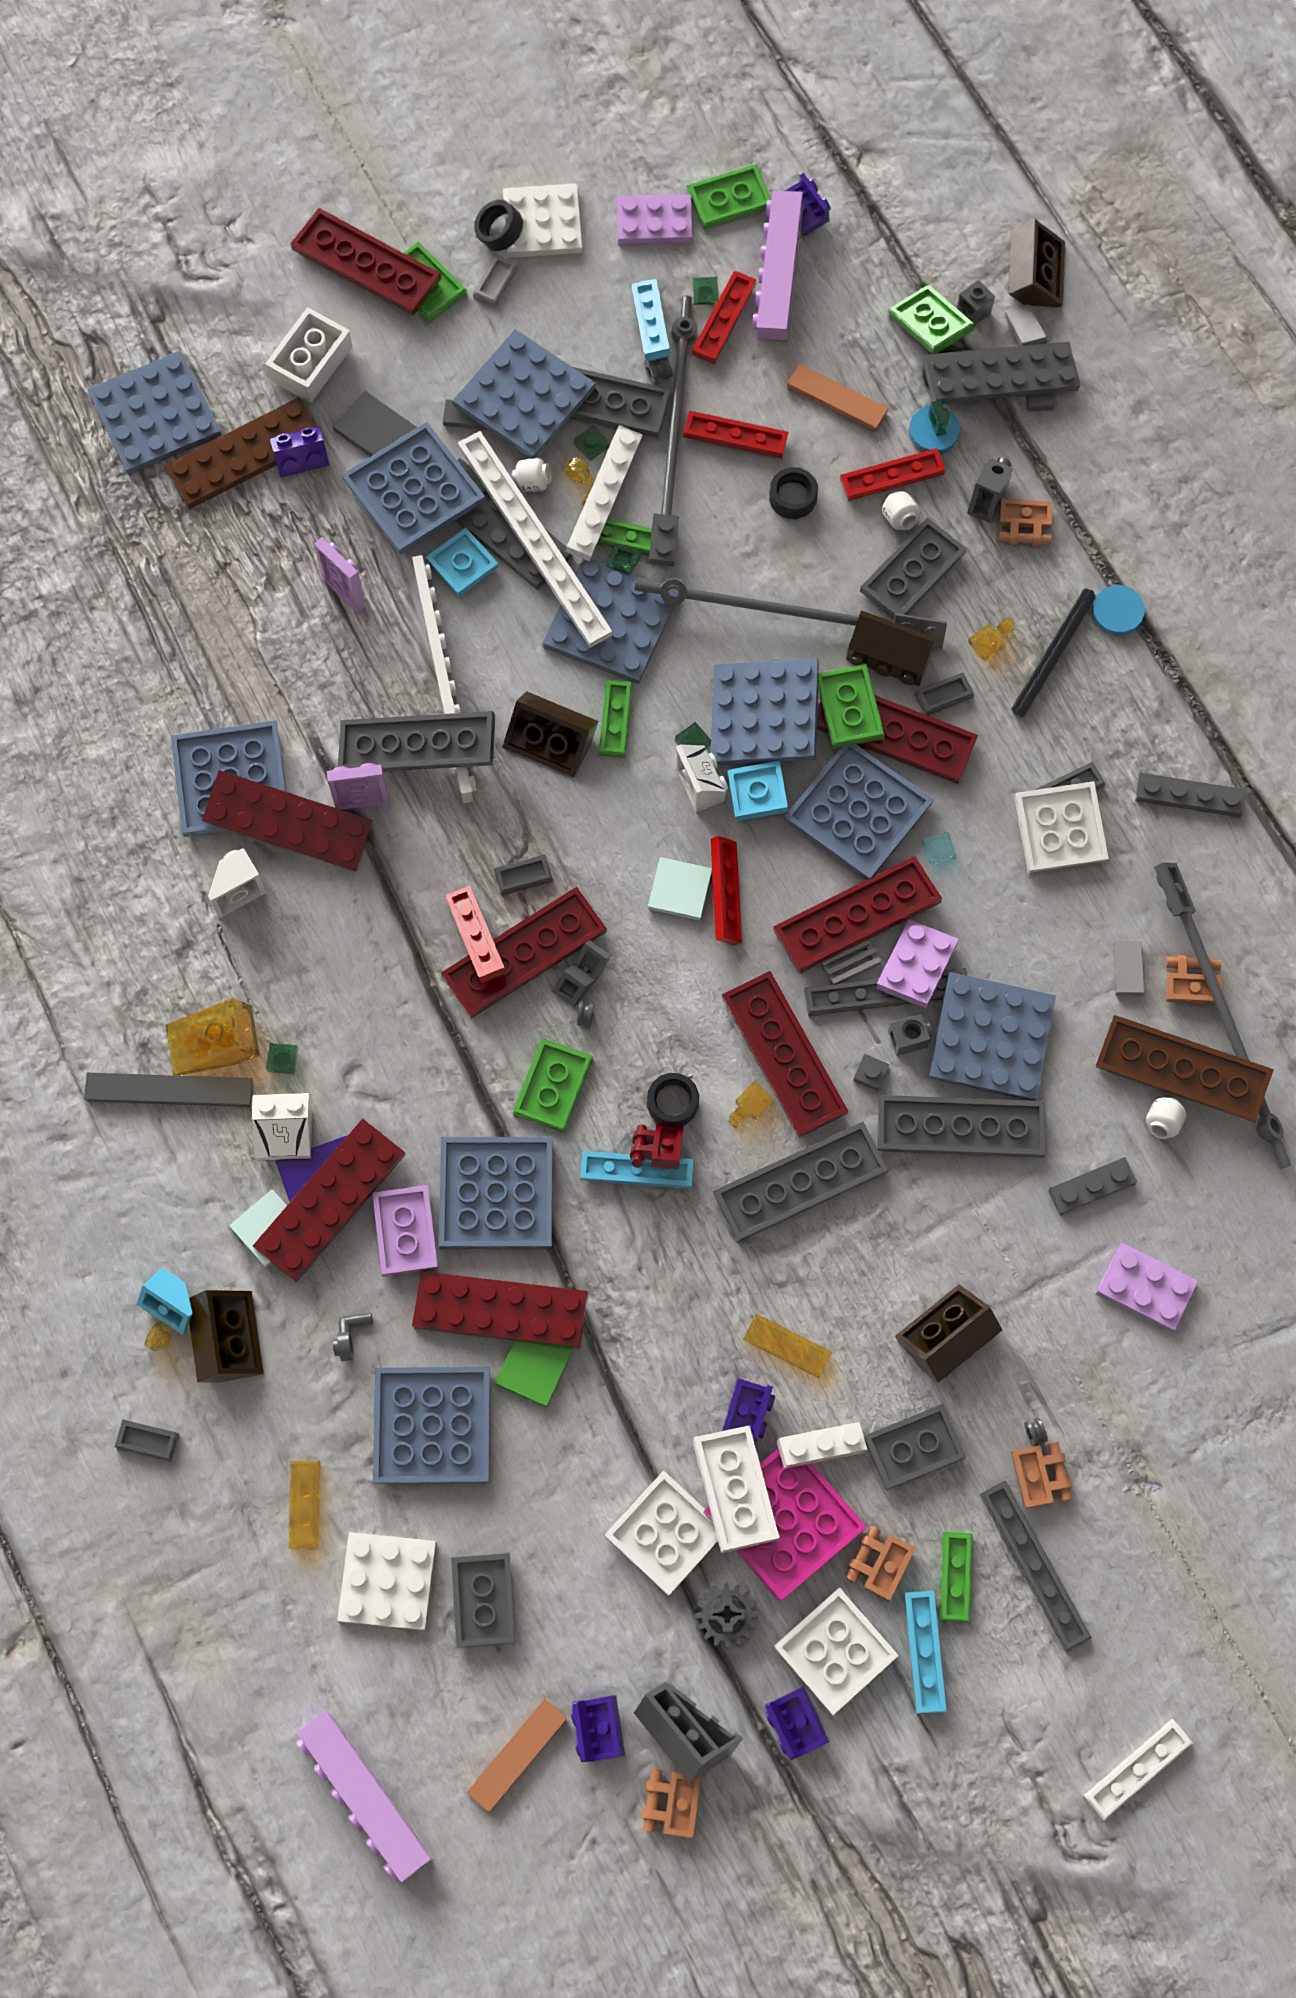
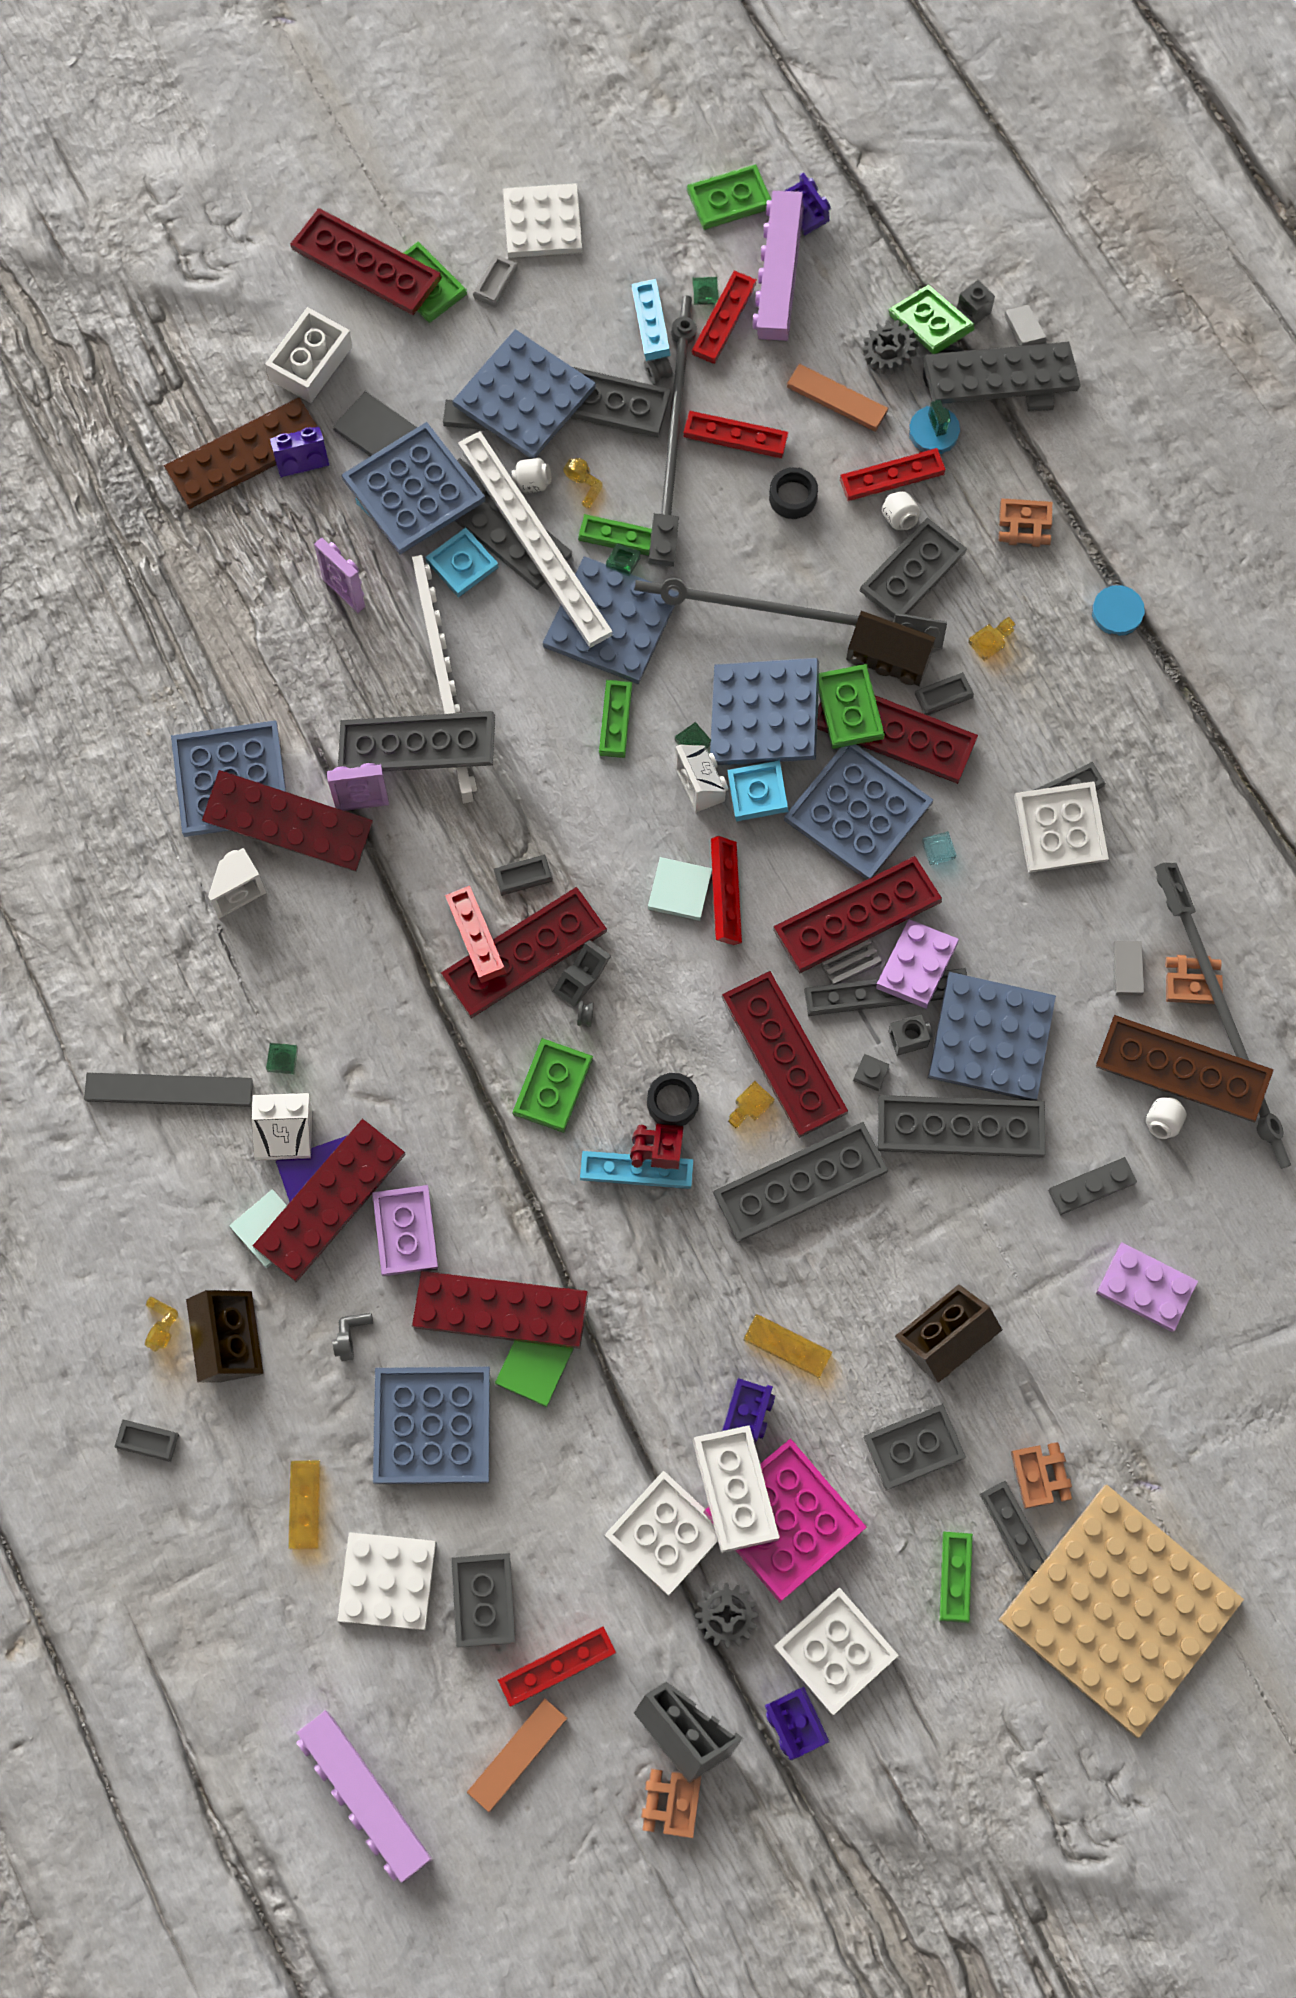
sand blue plate [87,350,222,475] -> none
medium azure slope [136,1268,192,1335] -> none
clear yellow slope [166,998,260,1076] -> none
sand blue plate [439,1137,553,1249] -> none
black tyre [474,199,523,251] -> none
dark brown slope [502,691,599,777] -> none
white plate [565,425,643,561] -> none
dark purple bracket [571,1695,625,1763] -> none
clear green plate [574,425,610,462] -> none
lavender plate [617,194,692,244] -> none
white plate [776,1422,867,1469] -> none
nougat plate [845,1526,916,1601] -> none
medium azure plate [904,1591,946,1714] -> none
dark grey torso [967,458,1013,523] -> none
dark brown slope [1008,219,1065,308] -> none
black axle [1011,588,1096,717] -> none
dark grey bush [1024,1417,1048,1446] -> none
white tile [1083,1719,1193,1821] -> none
dark grey plate [1135,773,1246,818] -> none
none -> red plate [498,1626,616,1708]
none -> dark grey gear [862,320,918,374]
none -> tan plate [998,1484,1244,1738]

